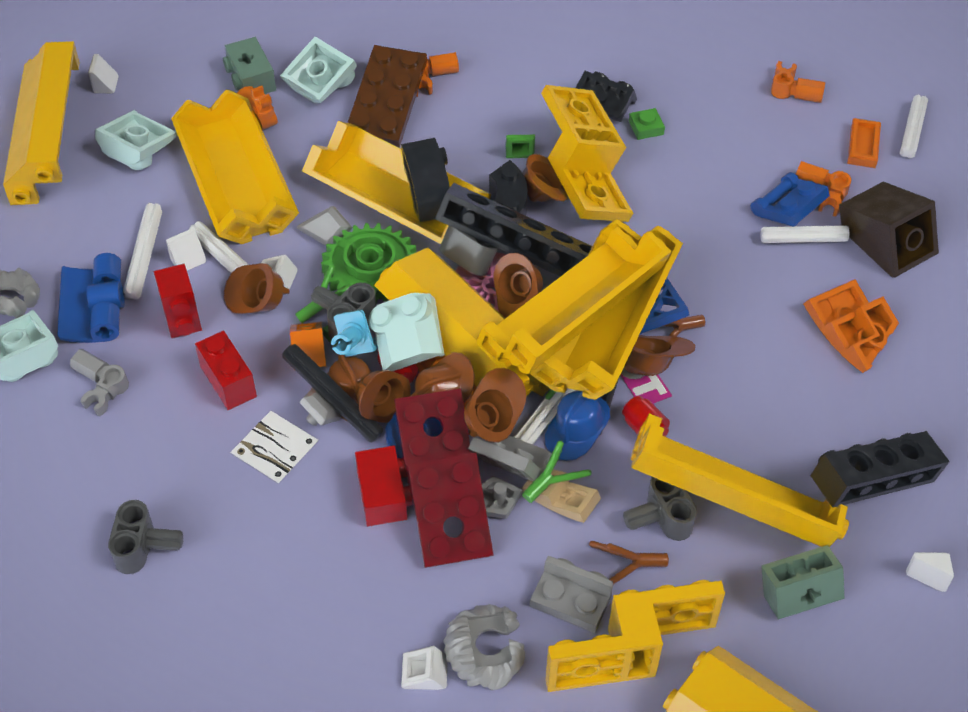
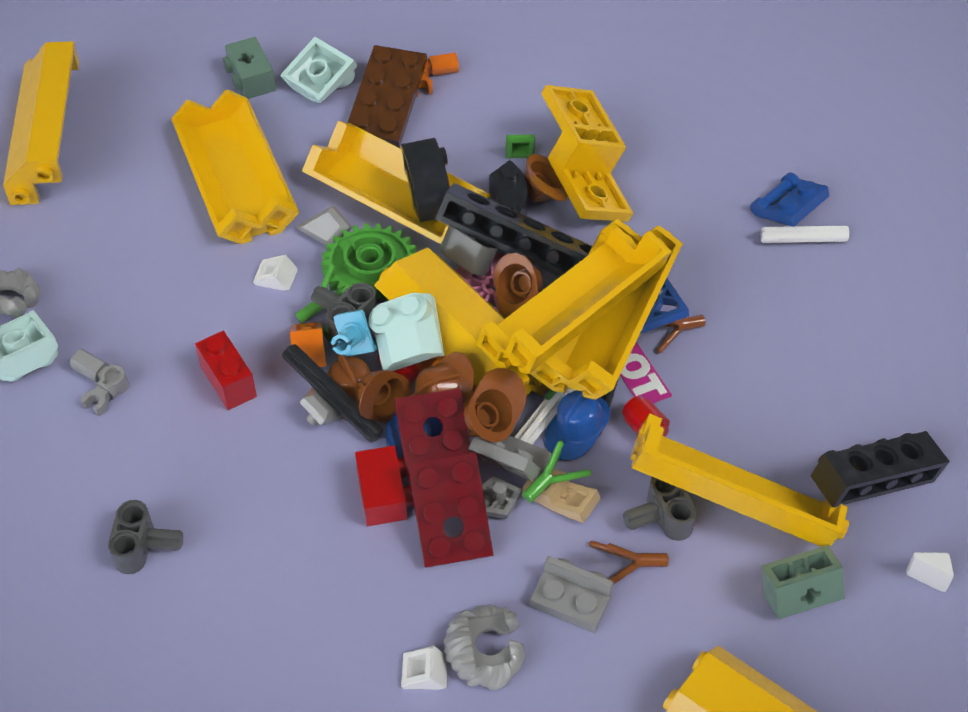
blue panel [57,253,125,343] -> none
white slope [88,54,119,94] -> none
light aqua slope [95,110,178,170] -> none
white axle [123,203,162,300] -> none
red brick [153,263,202,338] -> none
white slope [166,228,206,271] -> none
white axle [189,221,249,273] -> none
dark orange piece [224,263,290,314] -> none
white sticker [230,411,318,483] -> none
orange bar [237,85,278,130] -> none
yellow bracket [545,580,725,692] -> none
black bracket [576,70,637,122] -> none
dark orange piece [625,335,696,376] -> none
bright green plate [629,108,665,140] -> none
orange bar [771,61,826,103] -> none
orange bar [796,161,852,217] -> none
orange slope [803,279,899,373] -> none
dark brown slope [839,181,939,278] -> none
orange tile [847,118,881,168] -> none
white axle [900,94,928,159] -> none

